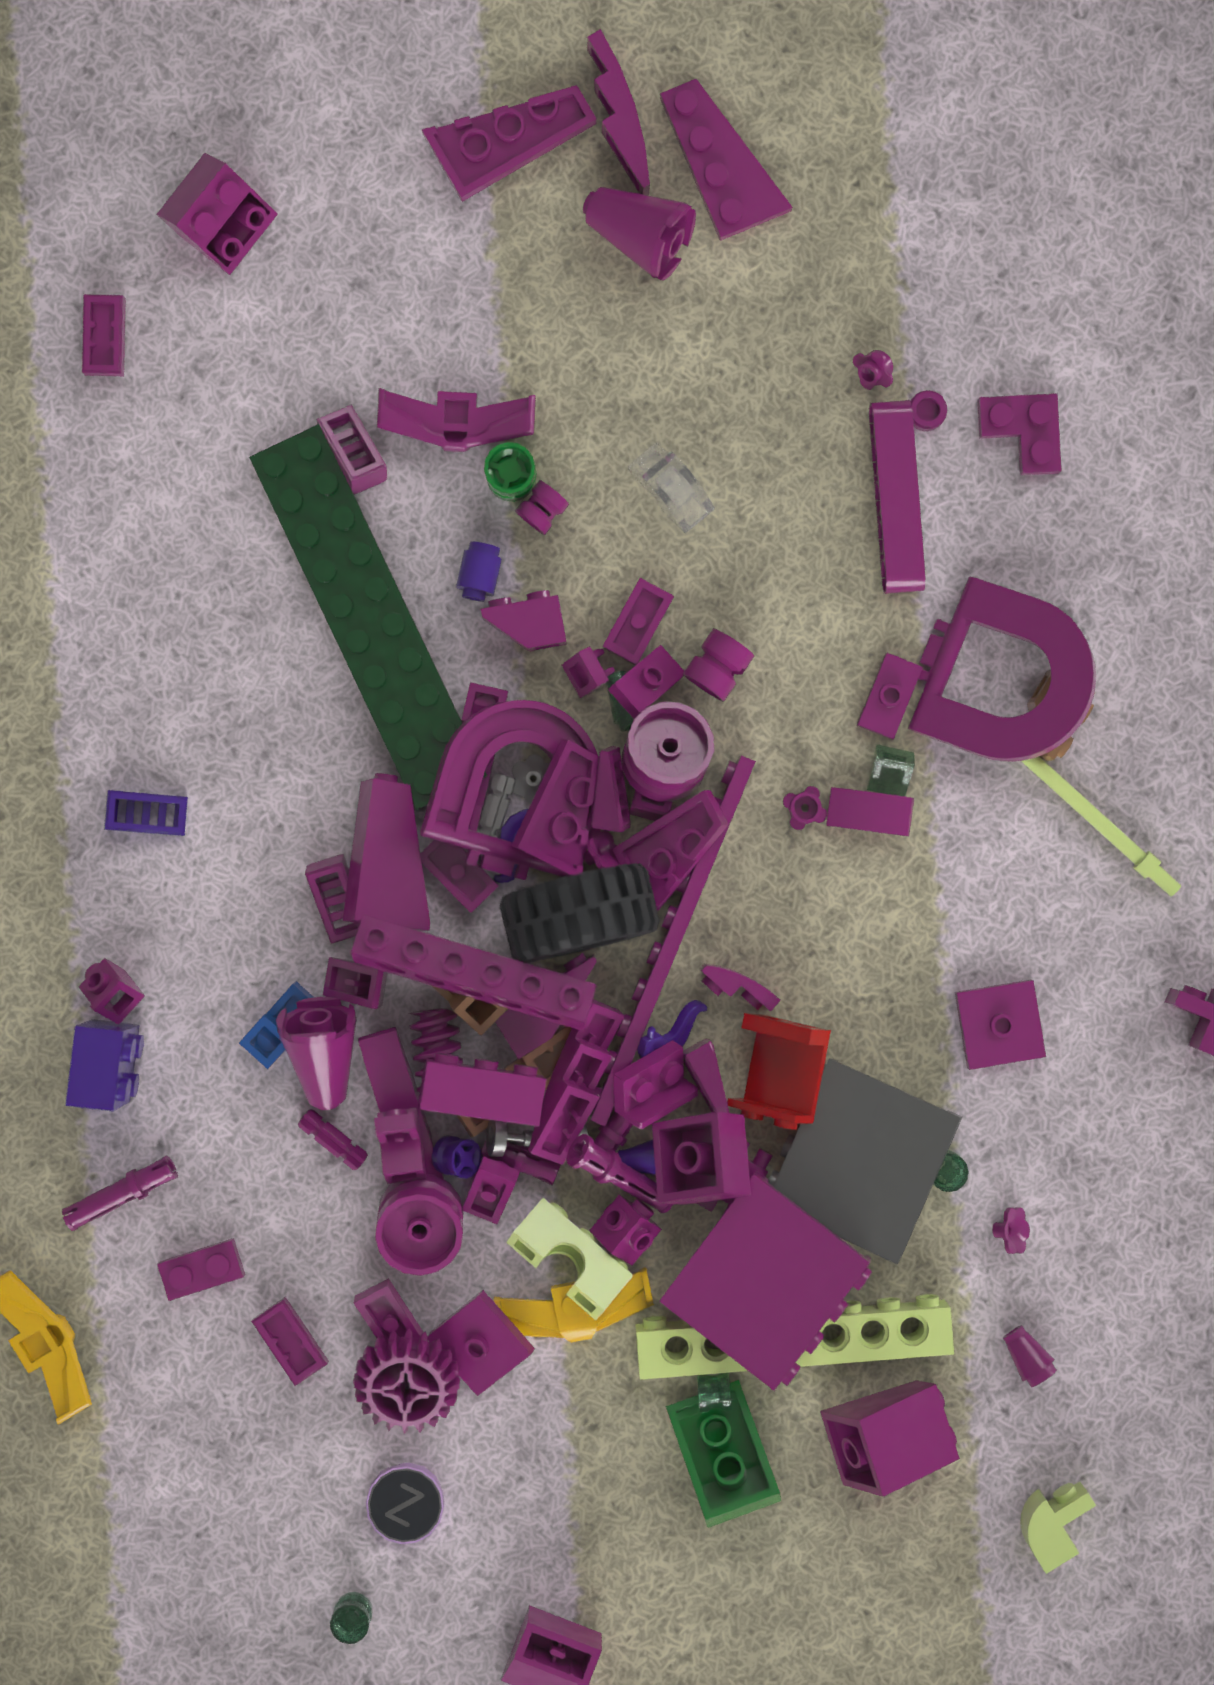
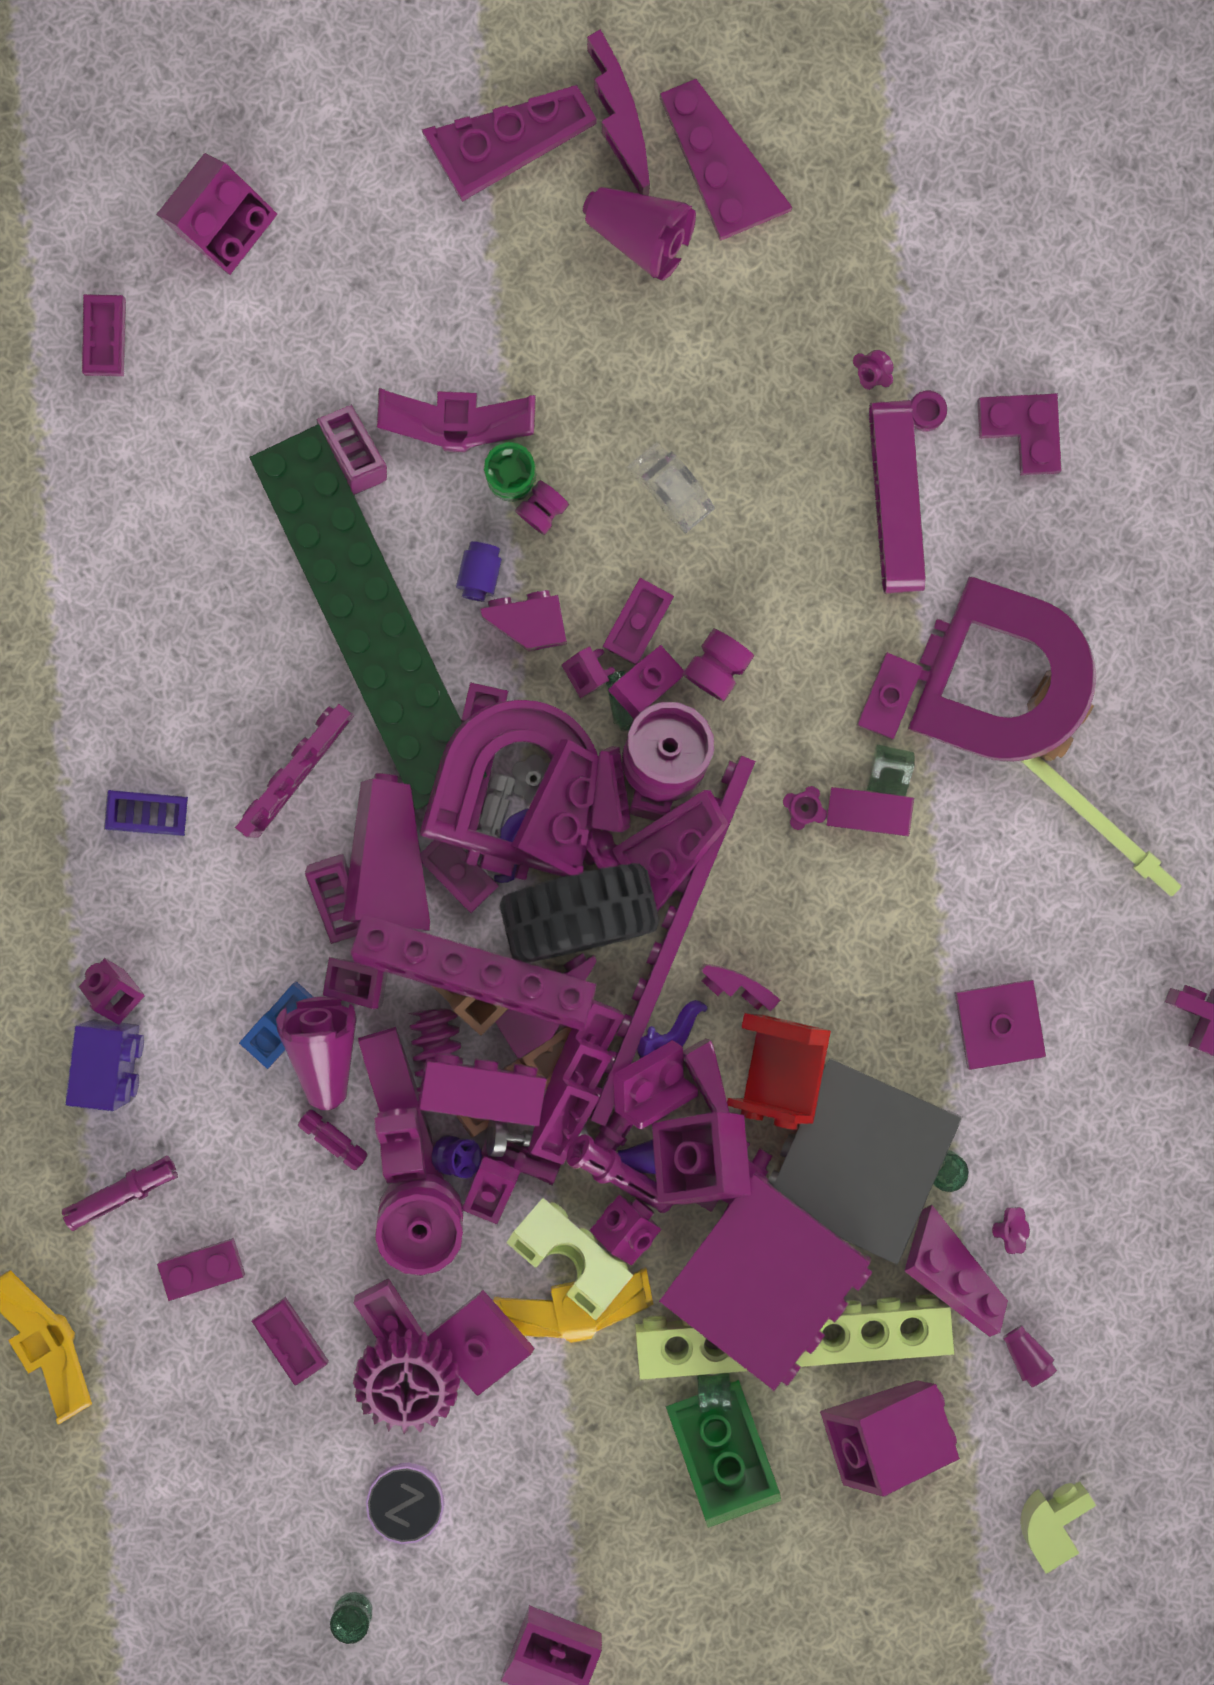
none -> magenta wing [235,703,355,838]
none -> magenta wing [904,1205,1008,1337]

